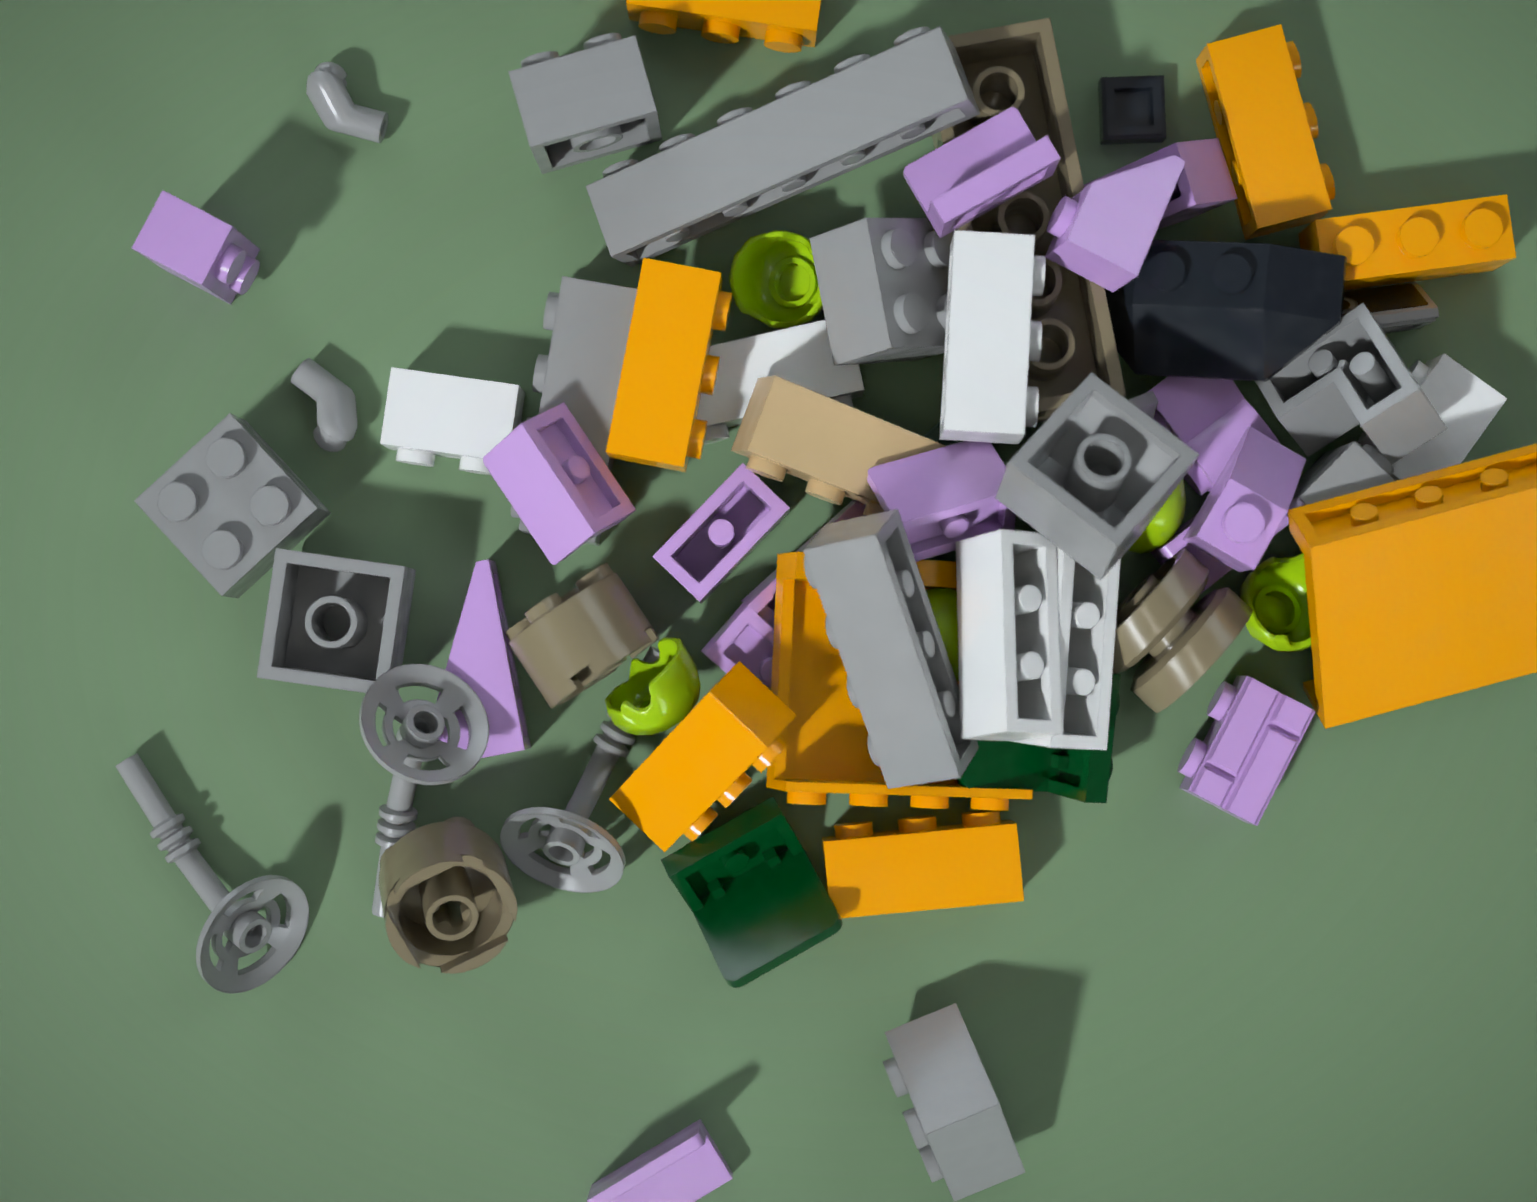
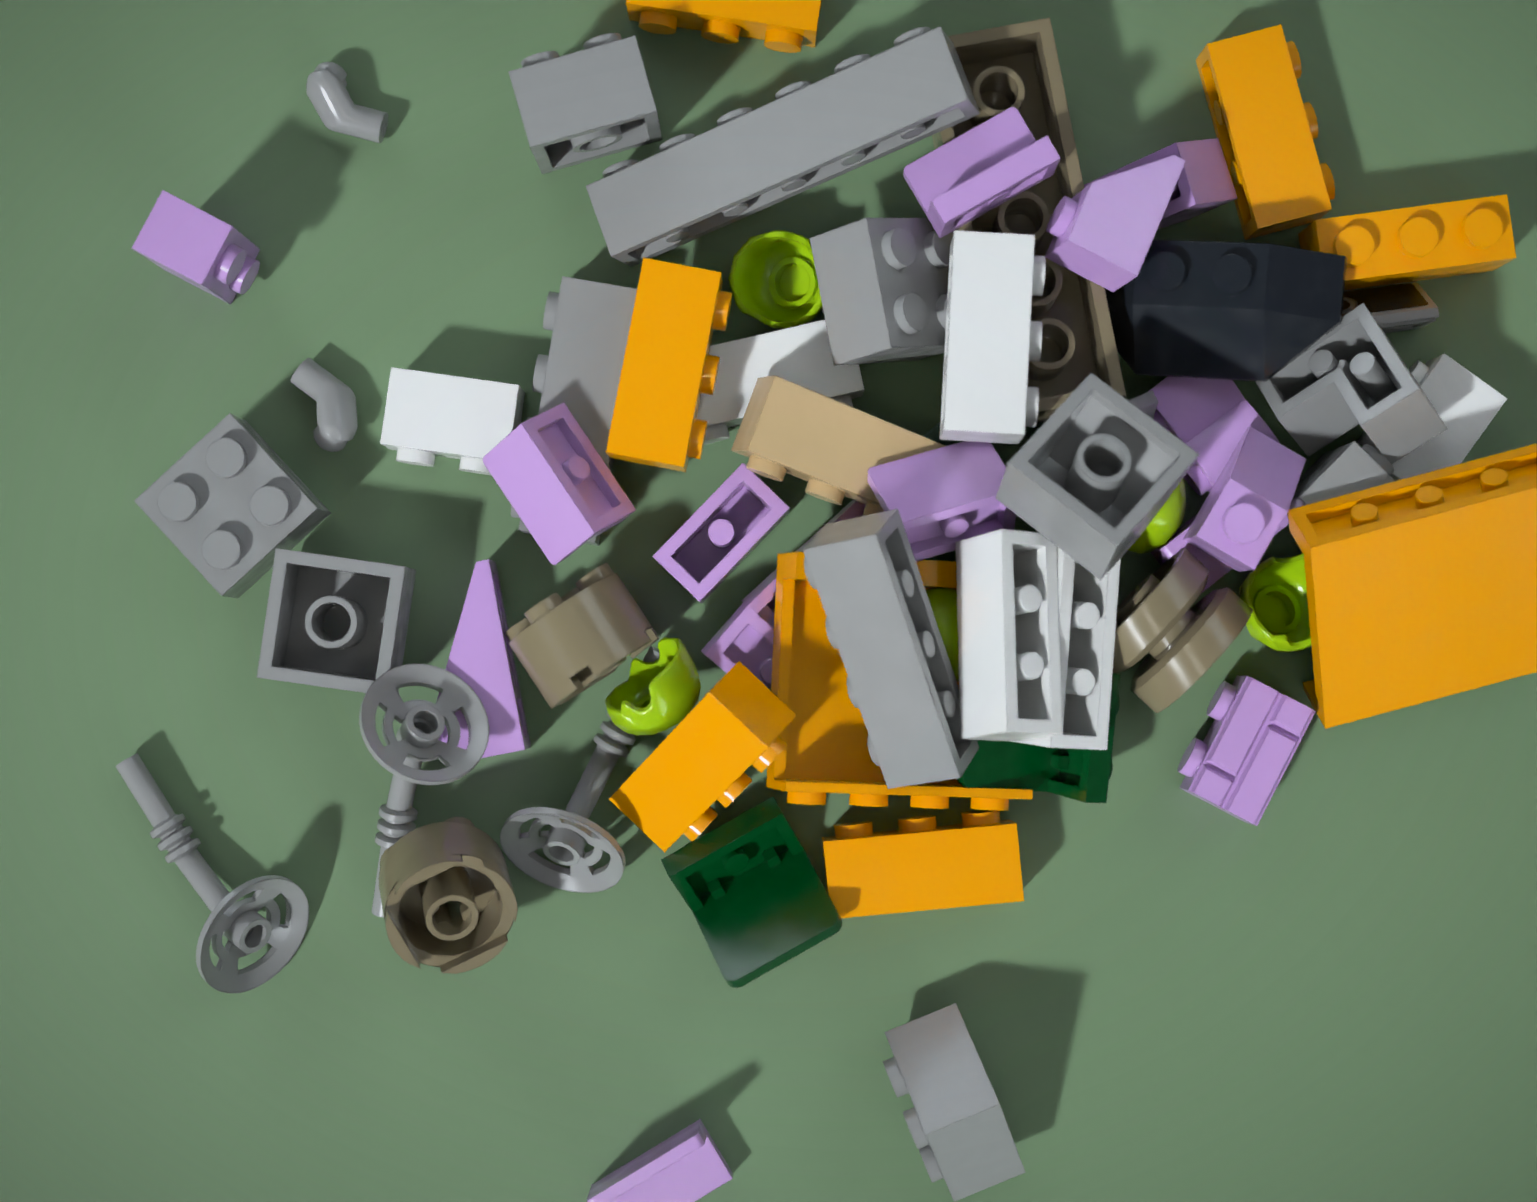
black tile [1098,75,1166,145] -> none

